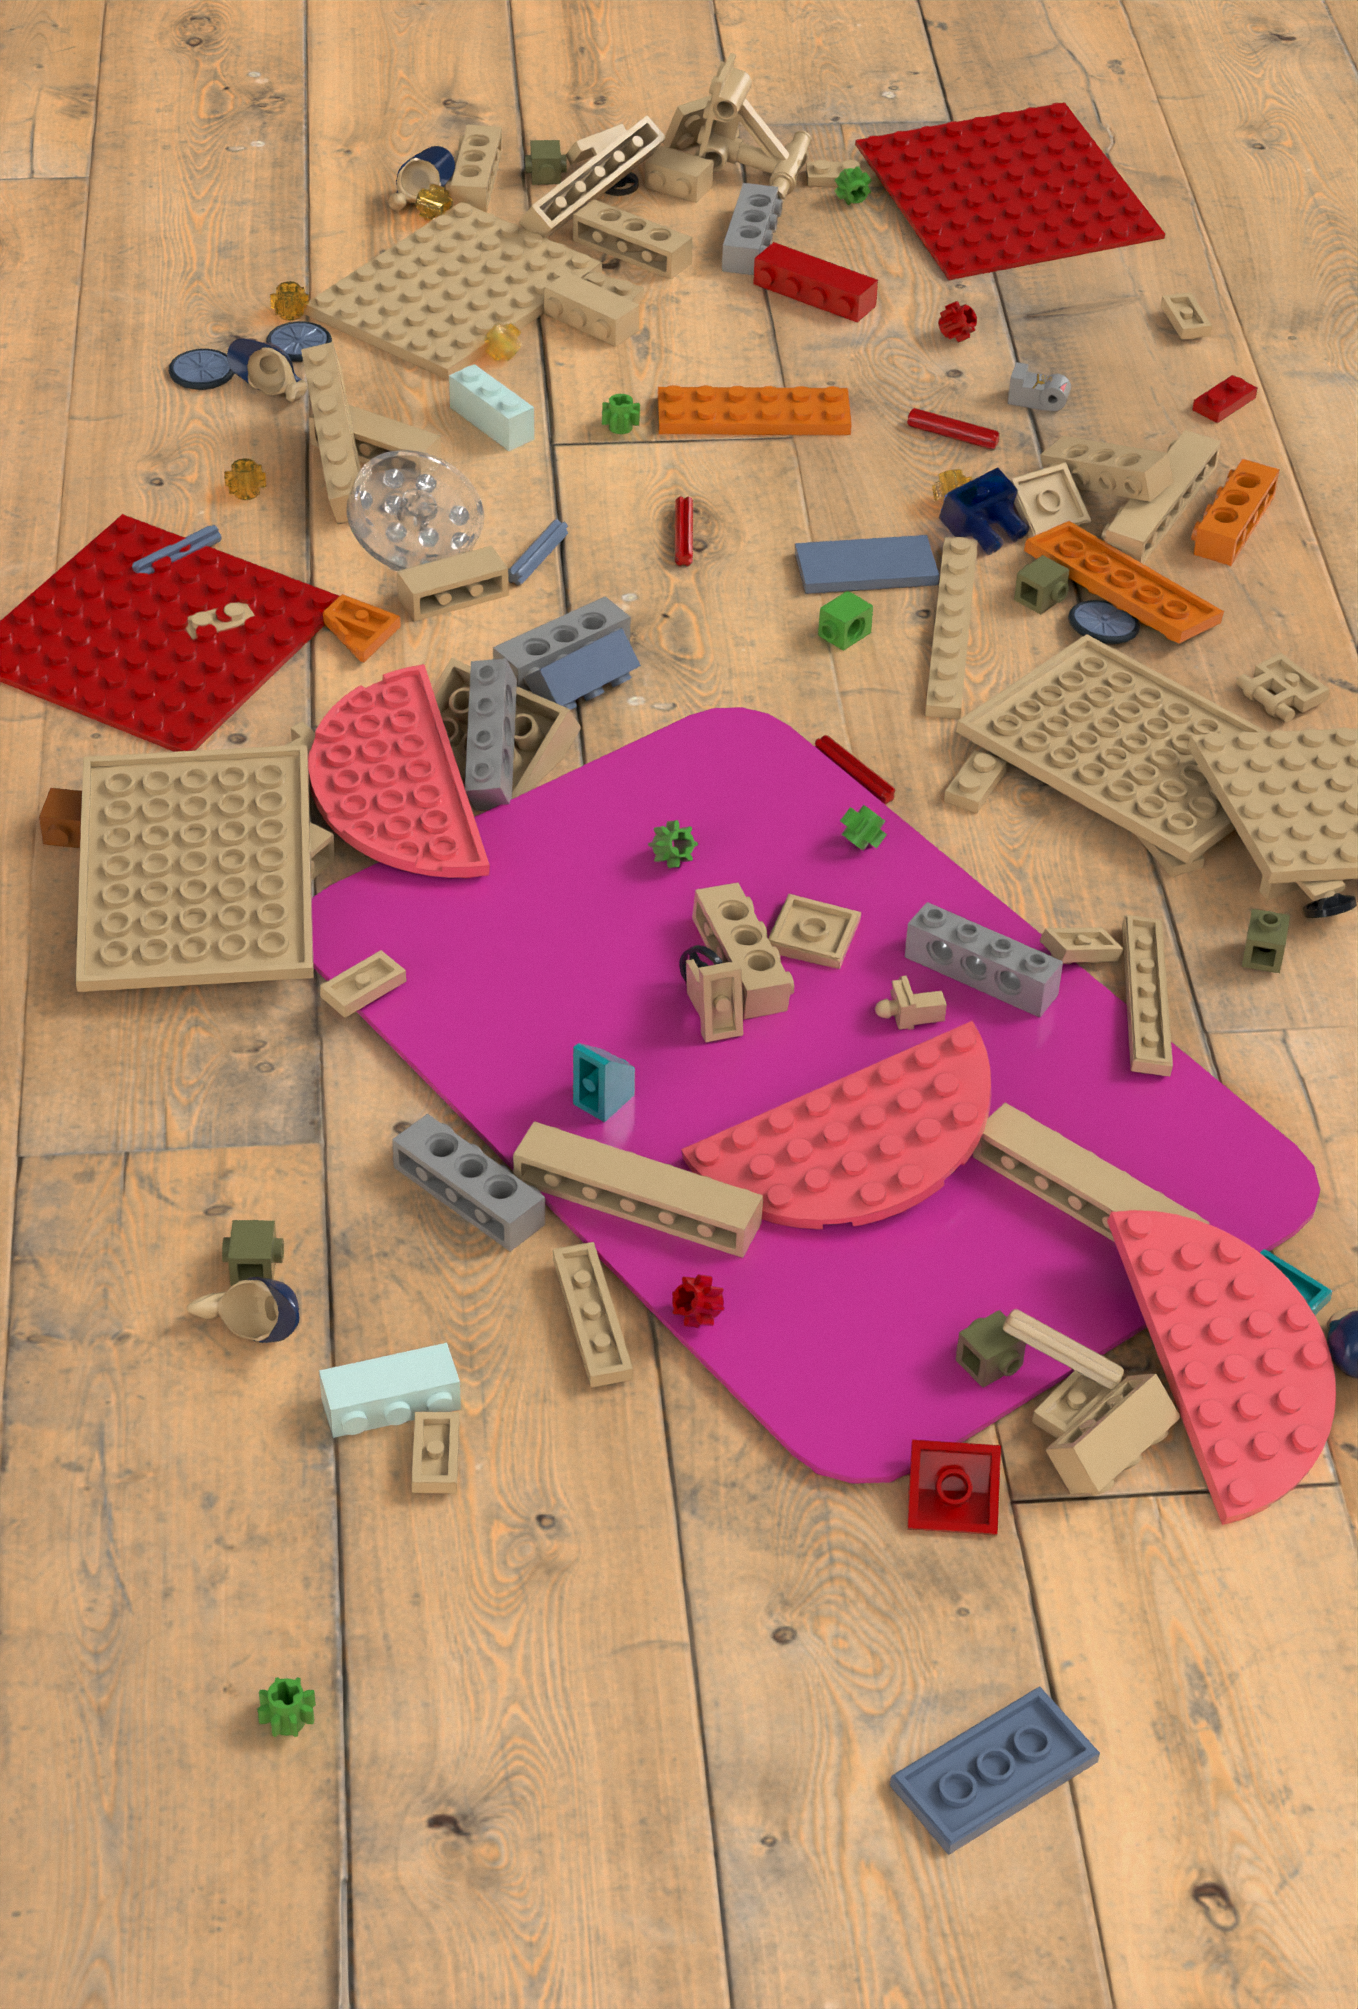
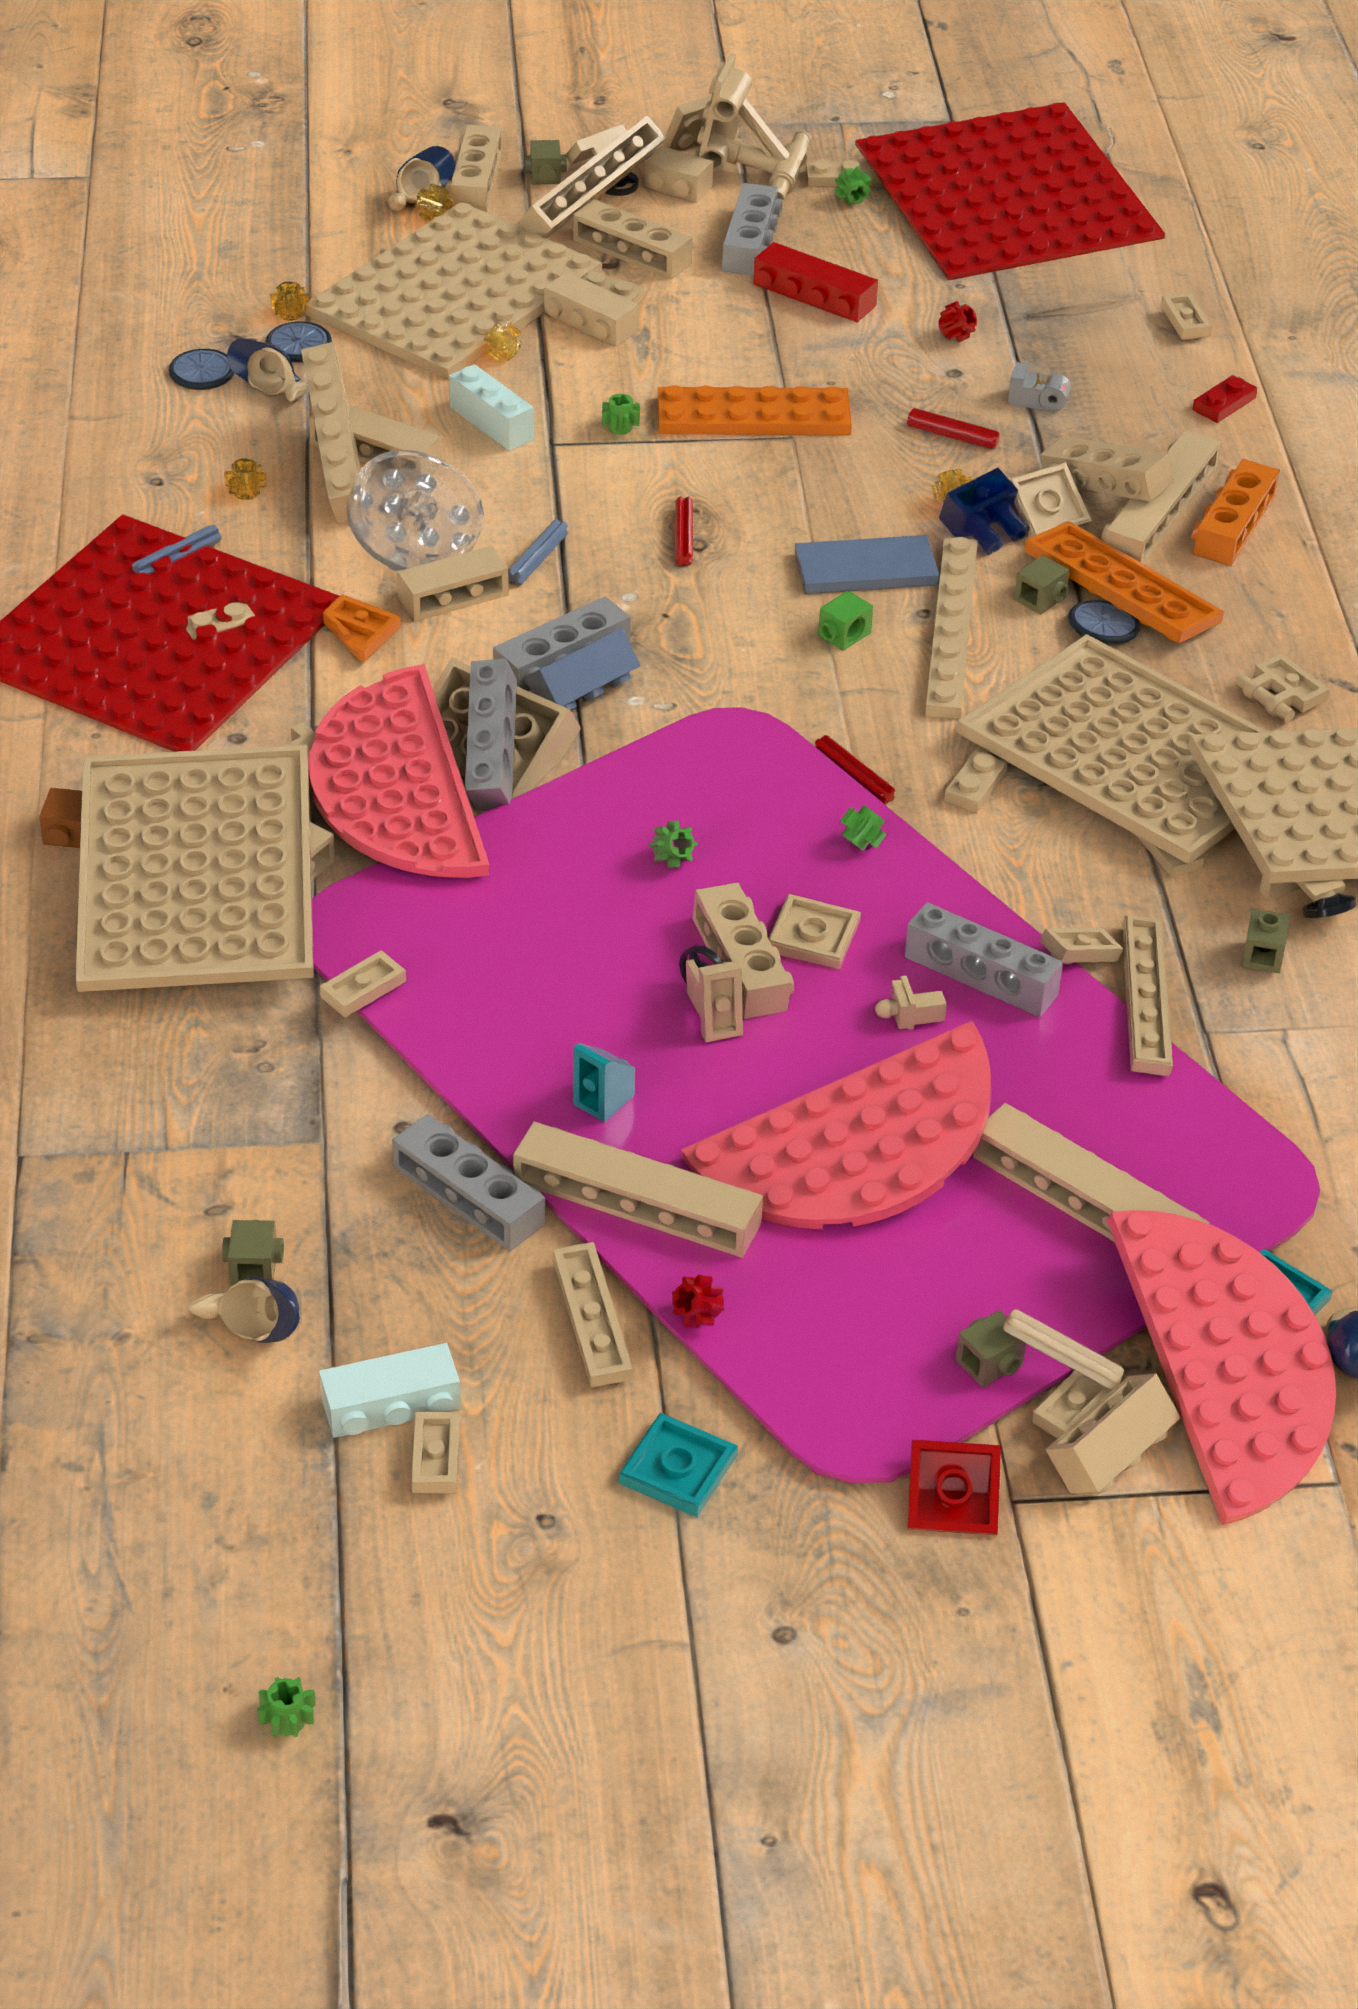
sand blue tile [890,1686,1100,1855] -> none
none -> teal tile [619,1412,738,1518]

